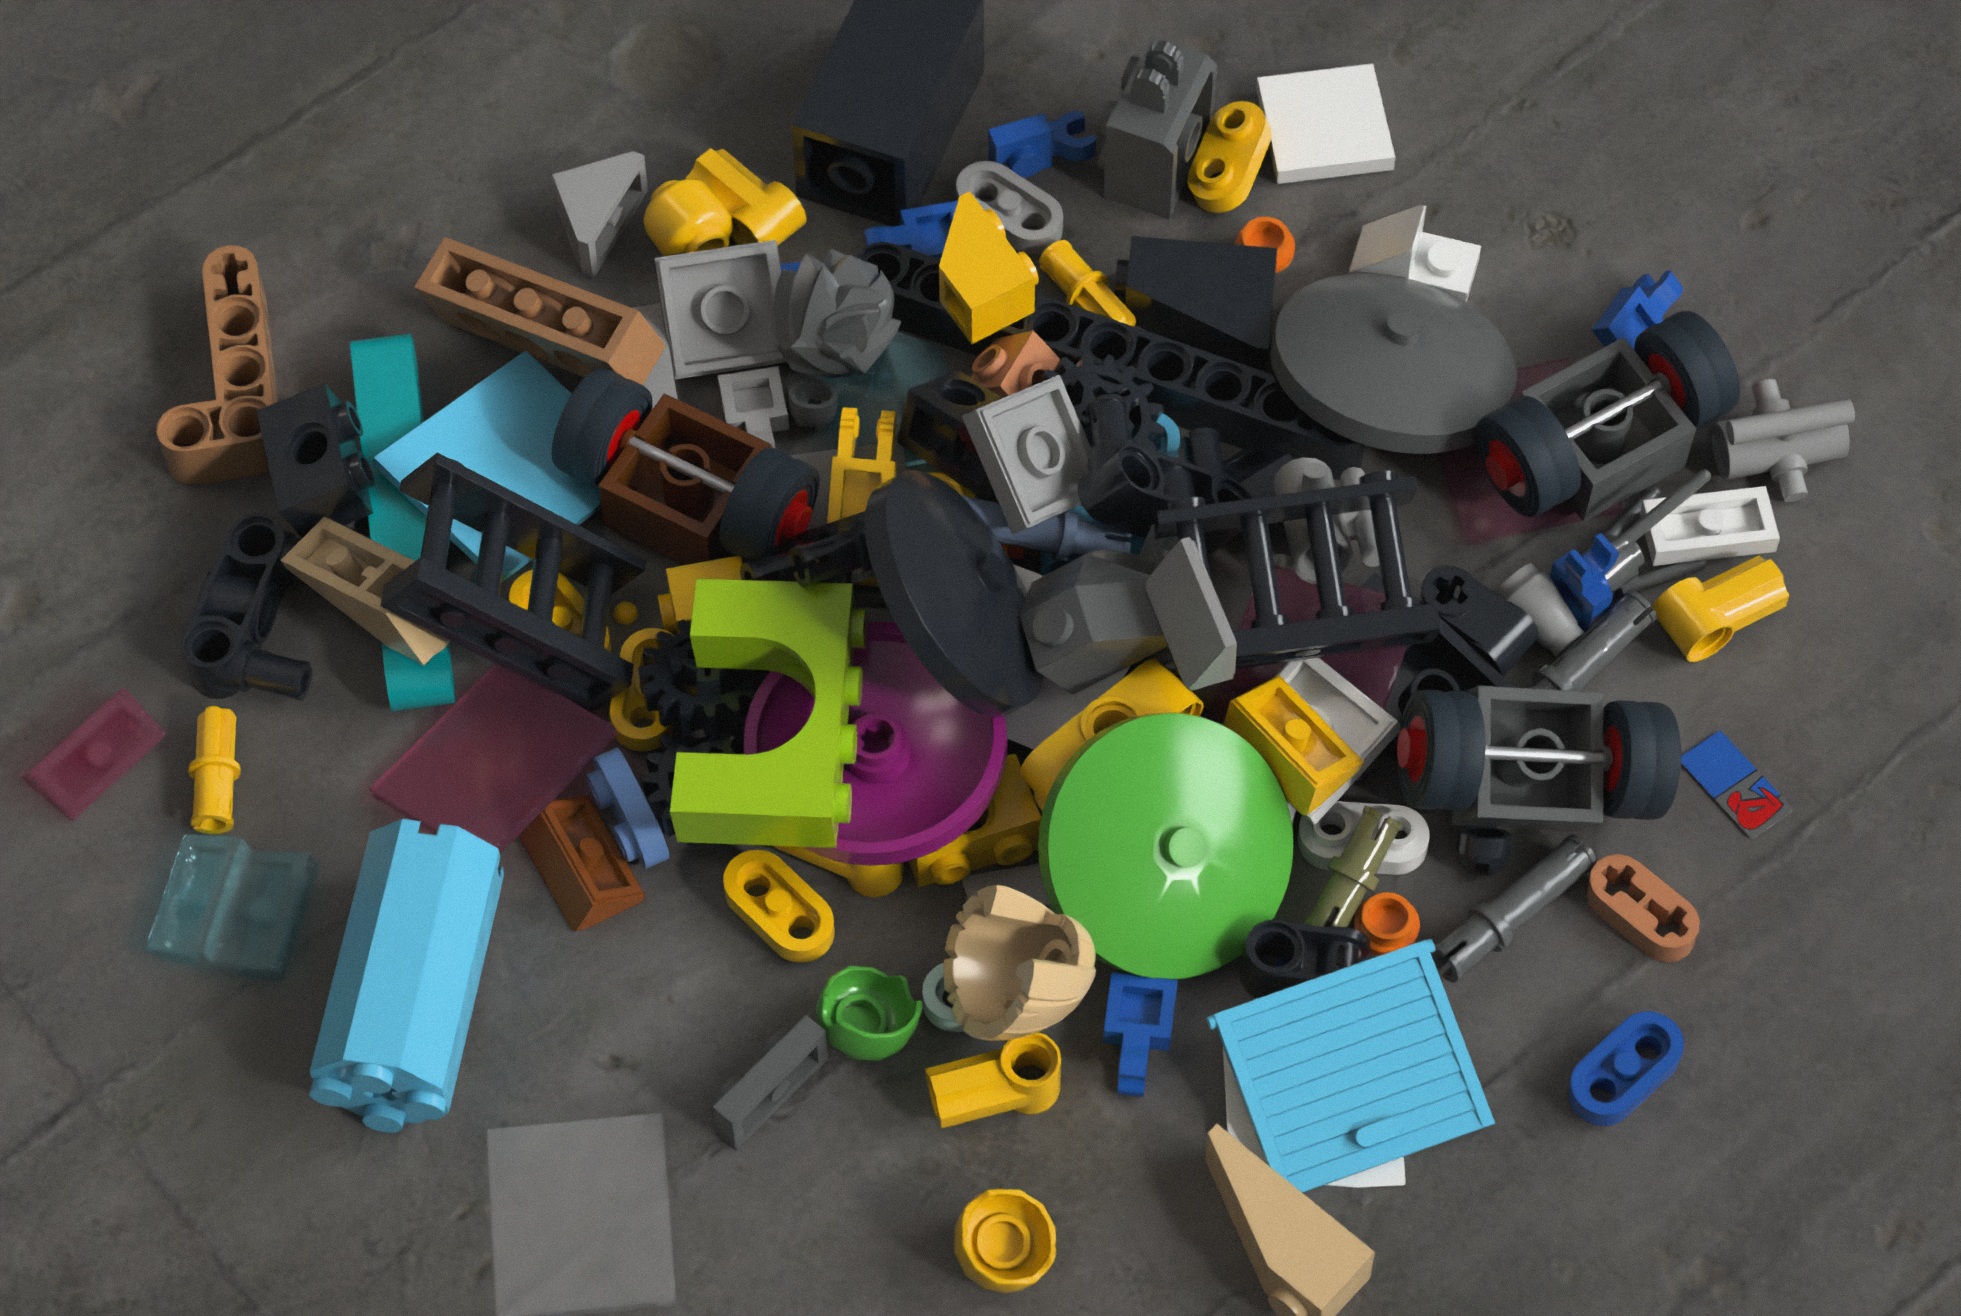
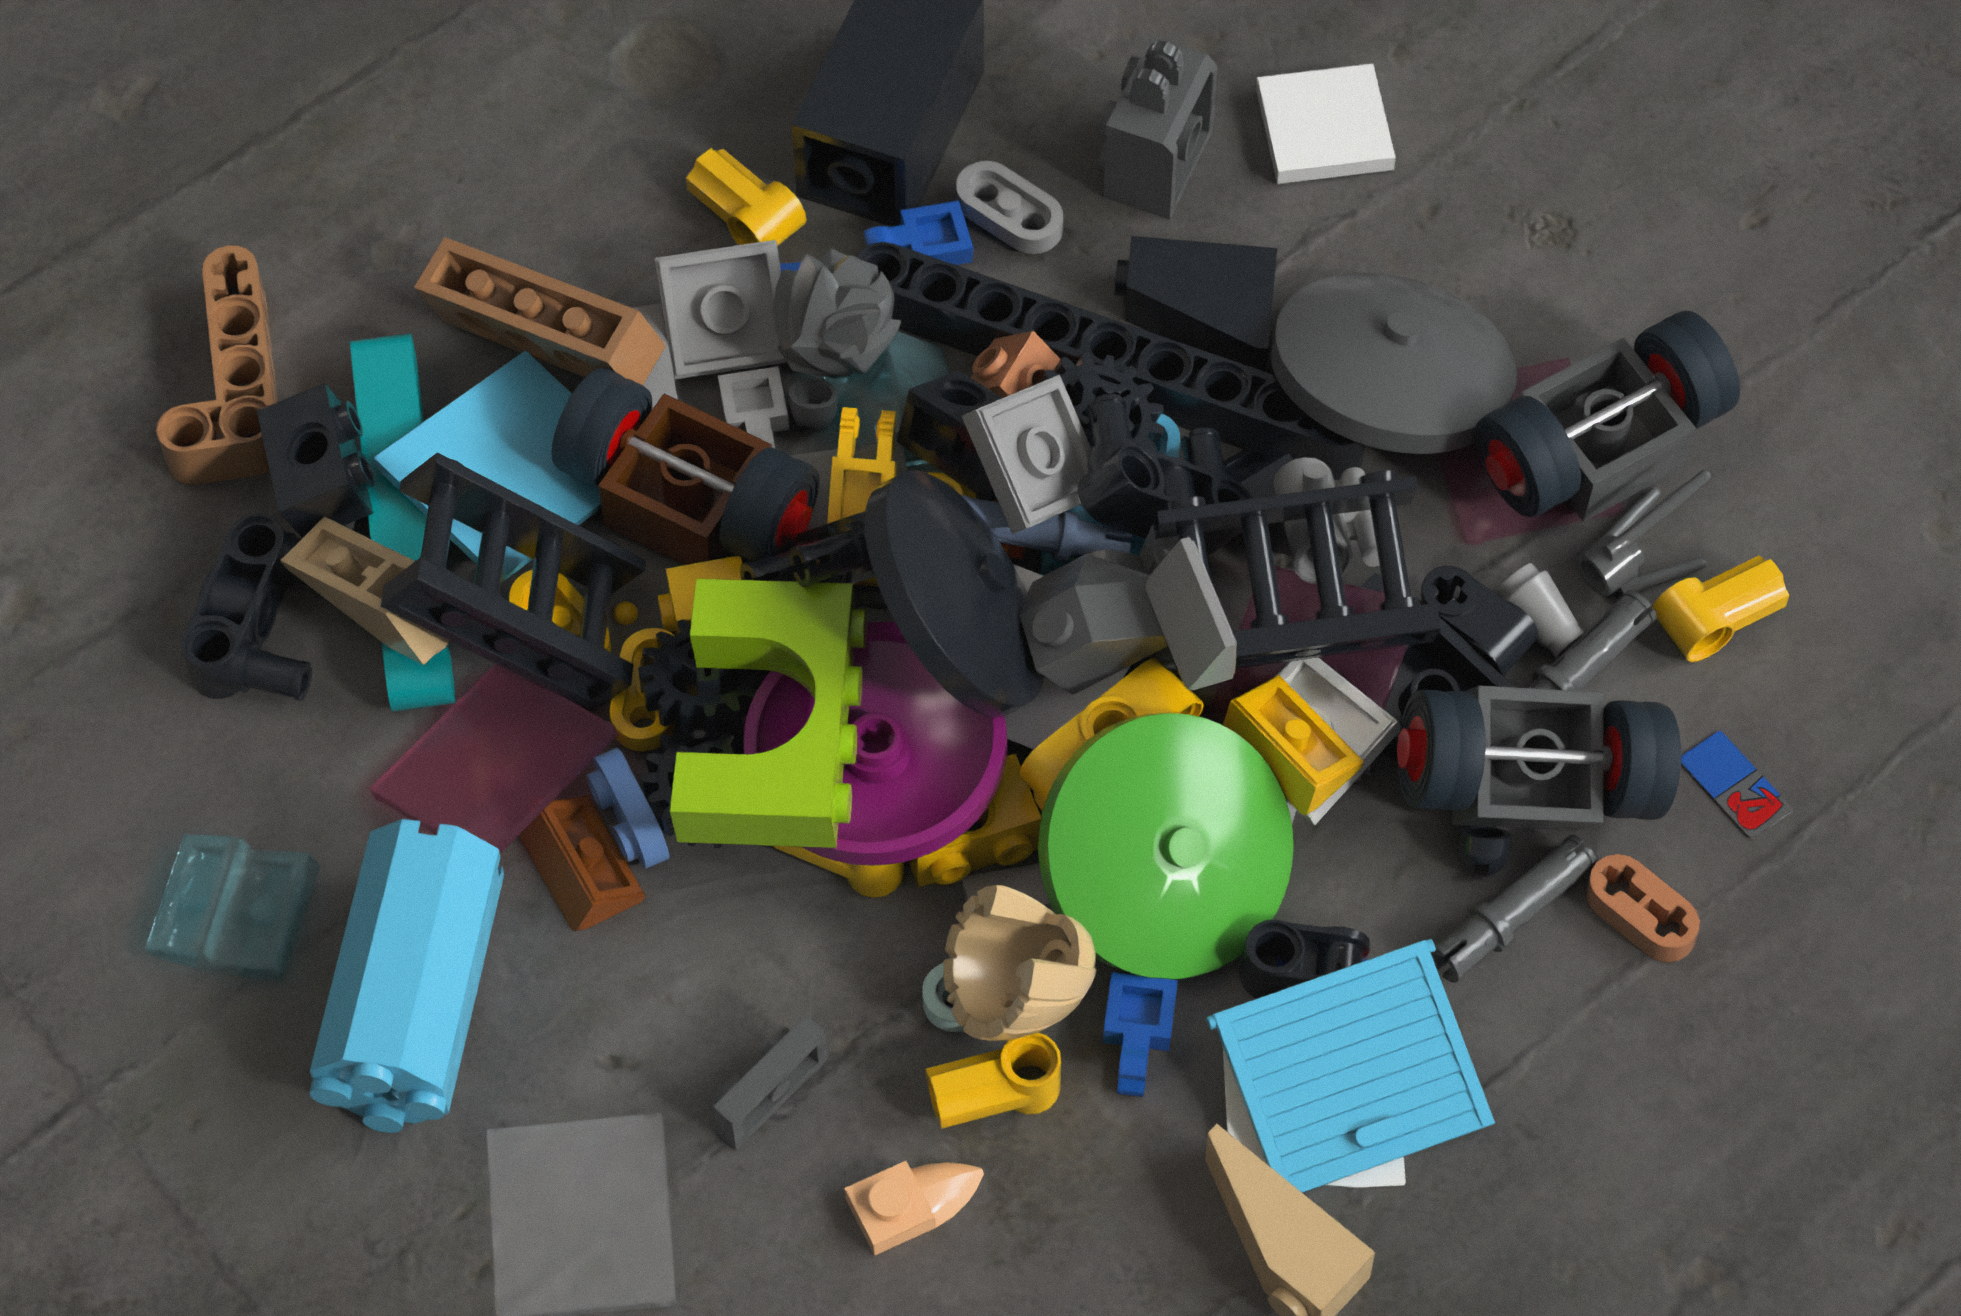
clear pink slope [22,687,167,821] -> none
yellow axle [188,706,241,834] -> none
light grey slope [552,151,648,279] -> none
yellow head [643,179,733,257] -> none
yellow plate [723,850,835,963] -> none
bright green hair [816,966,923,1061] -> none
yellow slope [939,191,1039,344] -> none
yellow hair [954,1189,1056,1293] -> none
blue plate [988,111,1096,178] -> none
yellow axle [1038,240,1136,326] -> none
yellow plate [1188,101,1271,213] -> none
orange plate [1235,217,1295,274] -> none
white plate [1297,801,1430,875] -> none
olive pin [1304,806,1403,927] -> none
white slope [1348,205,1481,302] -> none
orange plate [1353,892,1420,956] -> none
blue plate [1550,533,1619,632] -> none
blue plate [1568,1011,1684,1126] -> none
blue plate [1592,270,1684,350] -> none
white plate [1640,486,1780,566] -> none
light grey pin [1711,379,1855,502] -> none
none -> light nougat plate [845,1161,984,1256]

